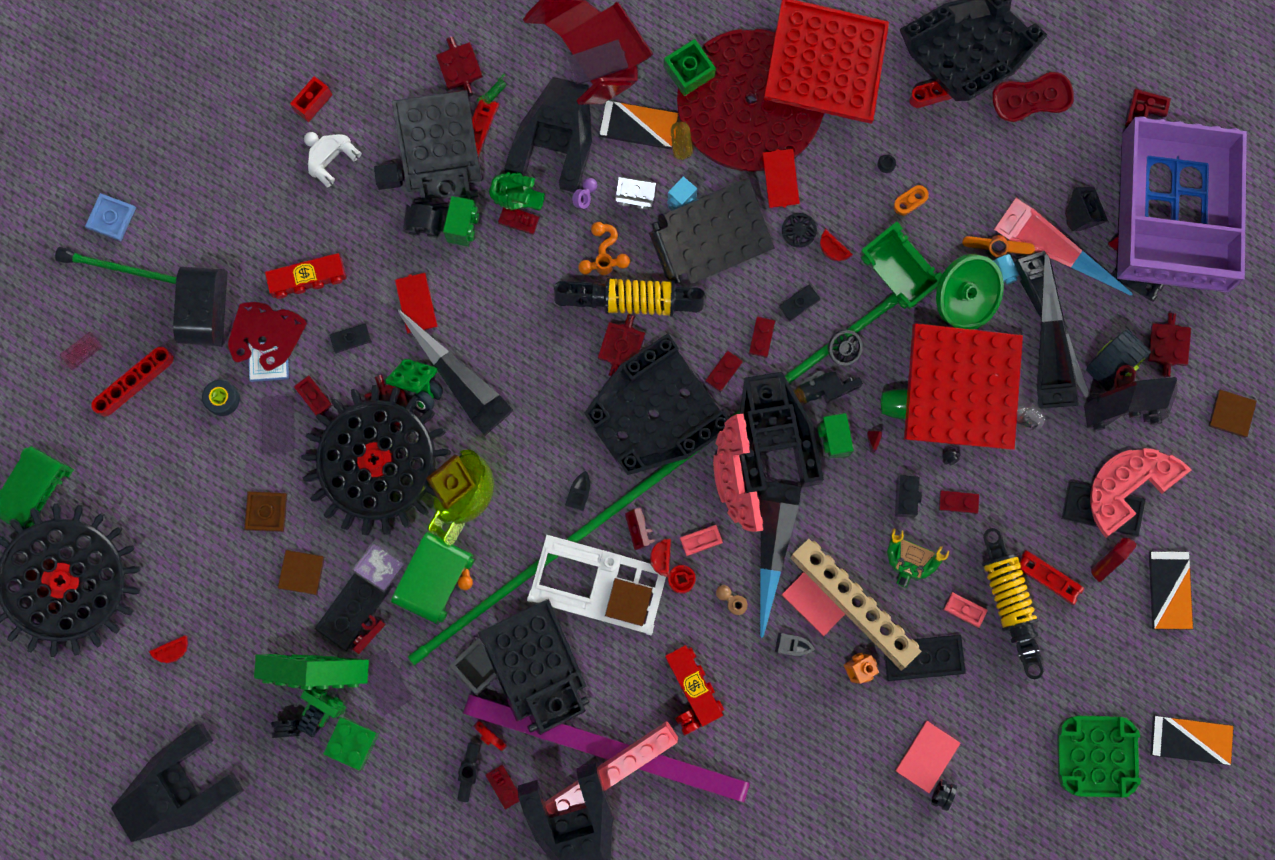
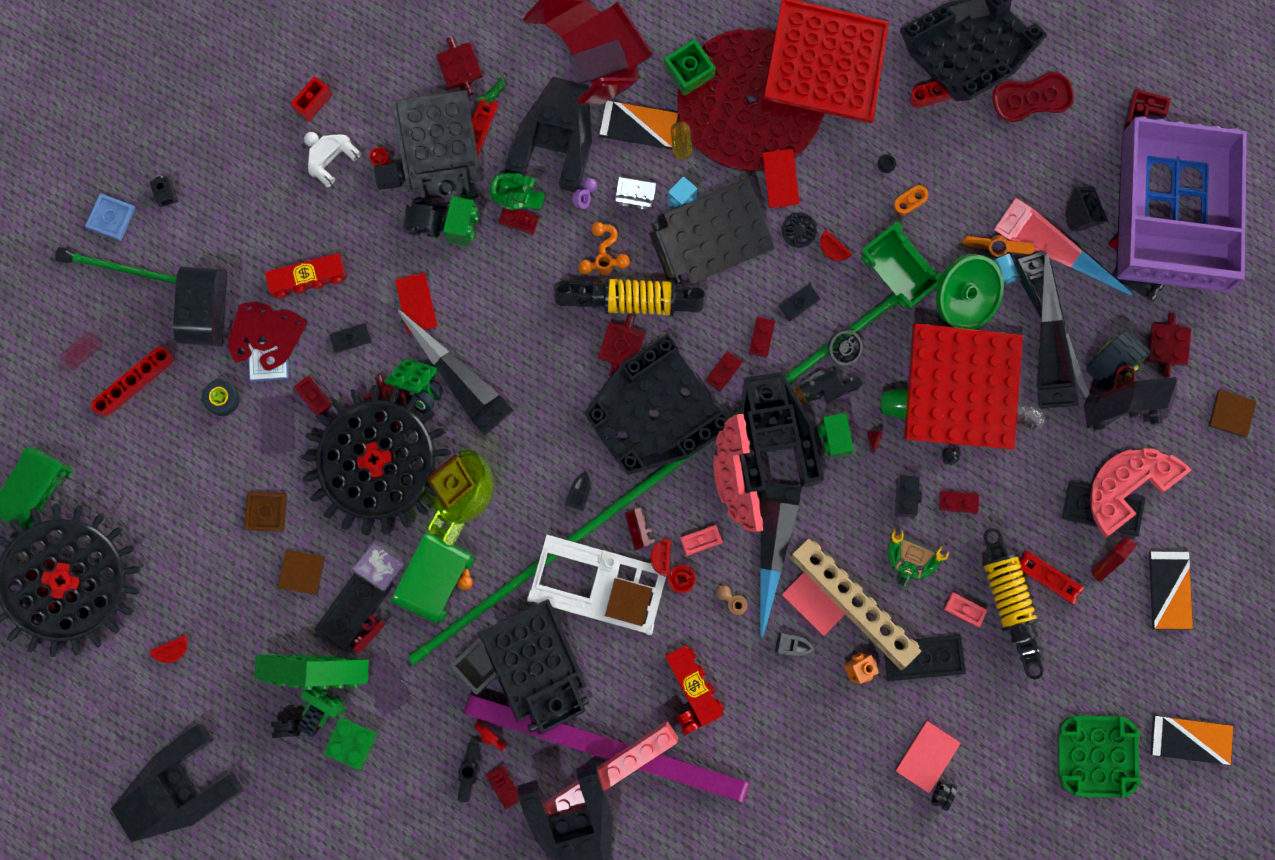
none -> black brick [150,176,178,208]
none -> red wheel [369,147,390,167]

